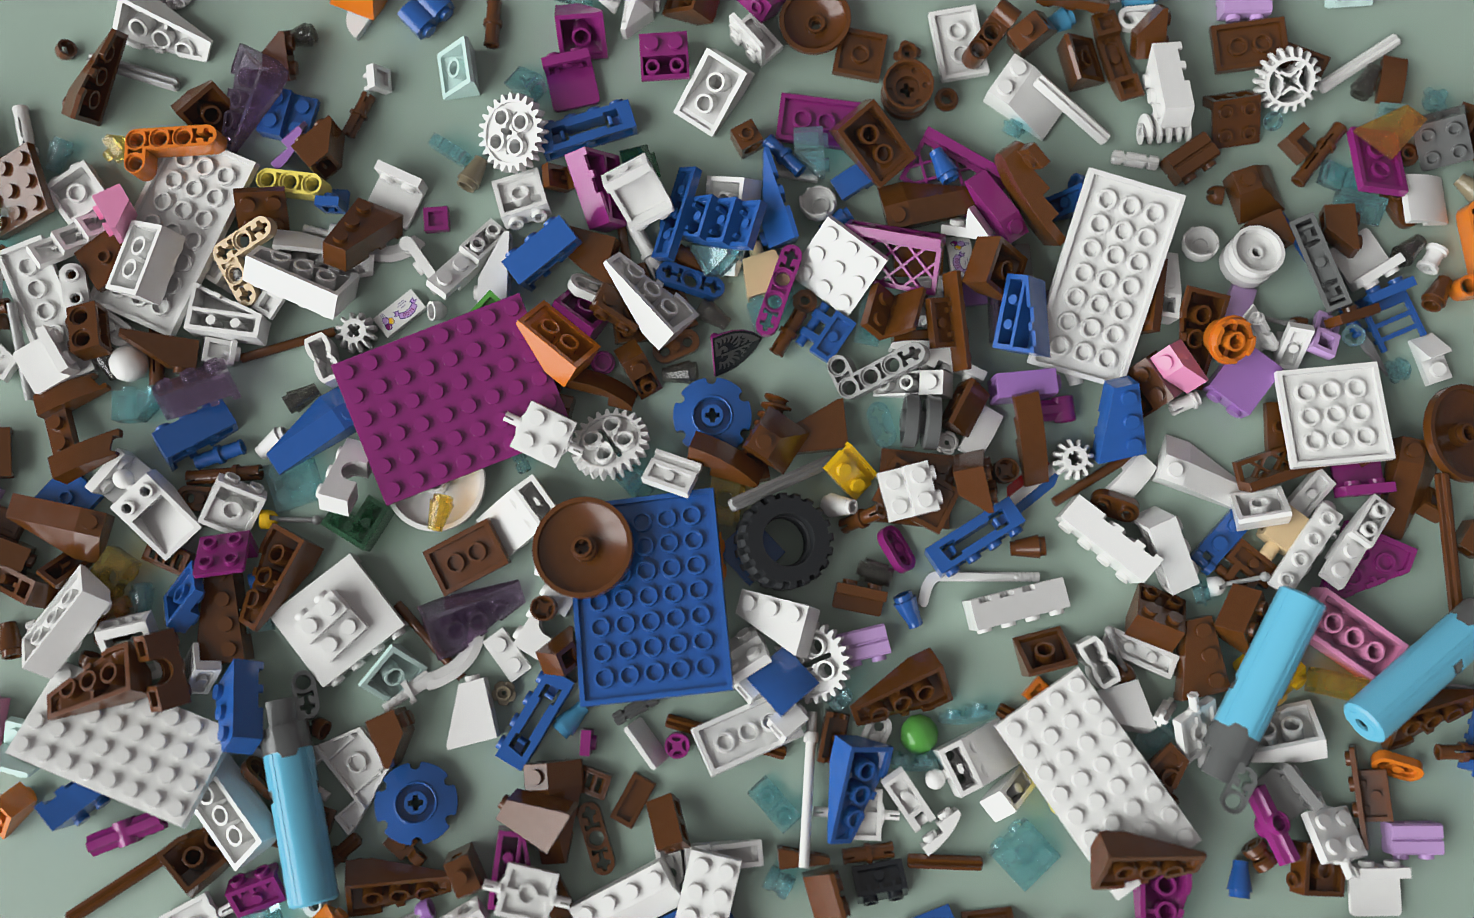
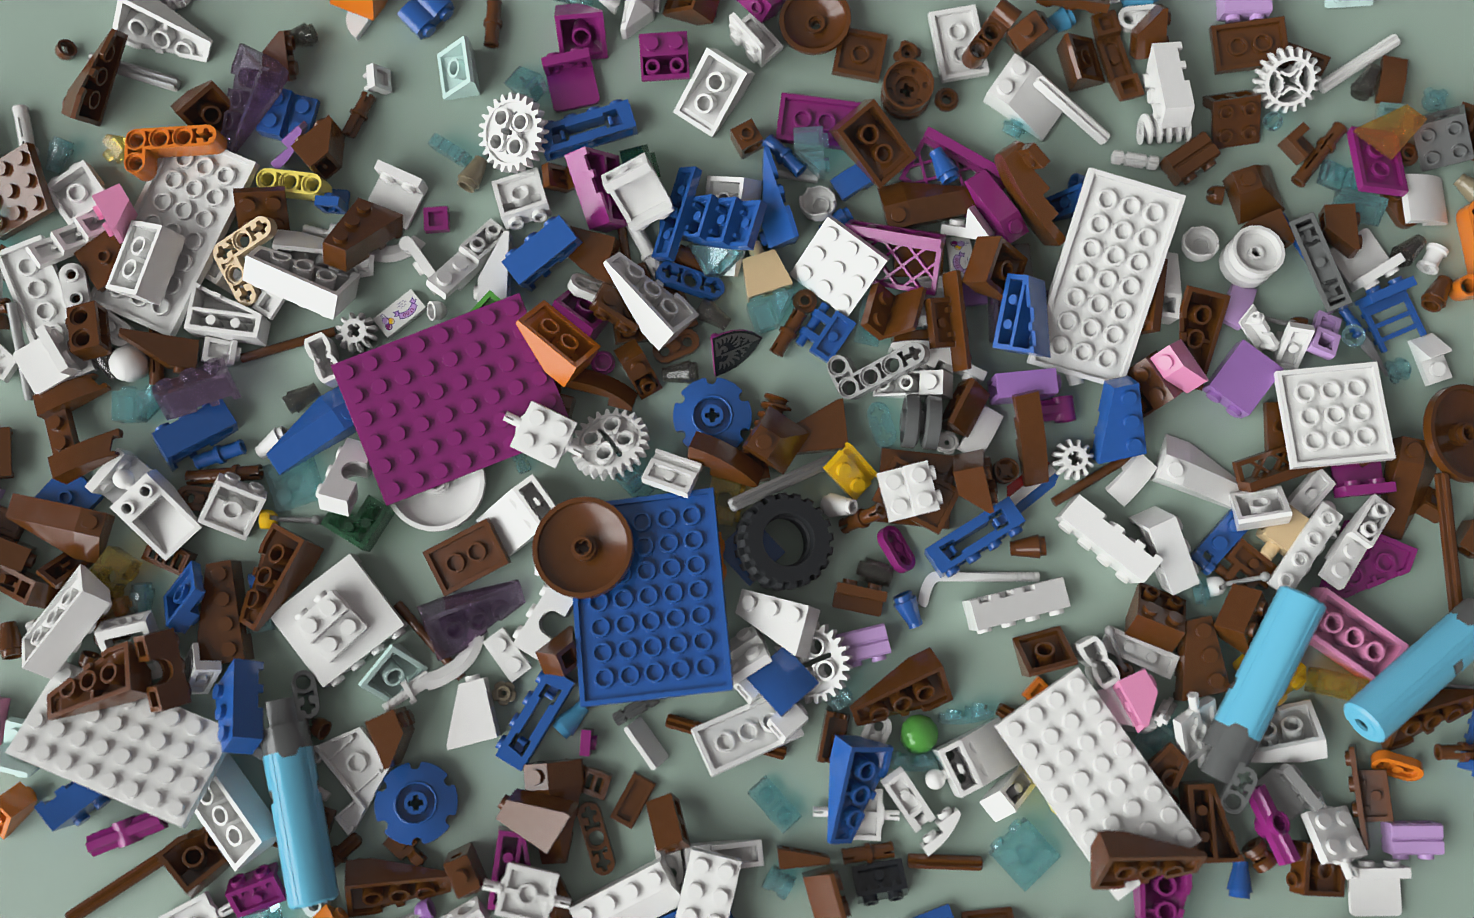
magenta bracket [192,530,259,578] -> none
reddish brown plate [240,756,273,801] -> none
clear yellow cone [427,493,454,532] -> none
reddish brown wheel [530,595,558,621] -> none
magenta wheel [665,732,691,759] -> none
magenta beam [756,244,802,337] -> none
white bar [799,711,819,868] -> none
reddish brown plate [1090,489,1140,522] -> none
white pin [1167,391,1202,416] -> none
orange cone [1203,315,1256,364] -> none
reddish brown plate [1324,303,1382,329] -> none
none -> bright pink slope [1112,669,1158,733]
none -> reddish brown wedge [1178,780,1245,863]

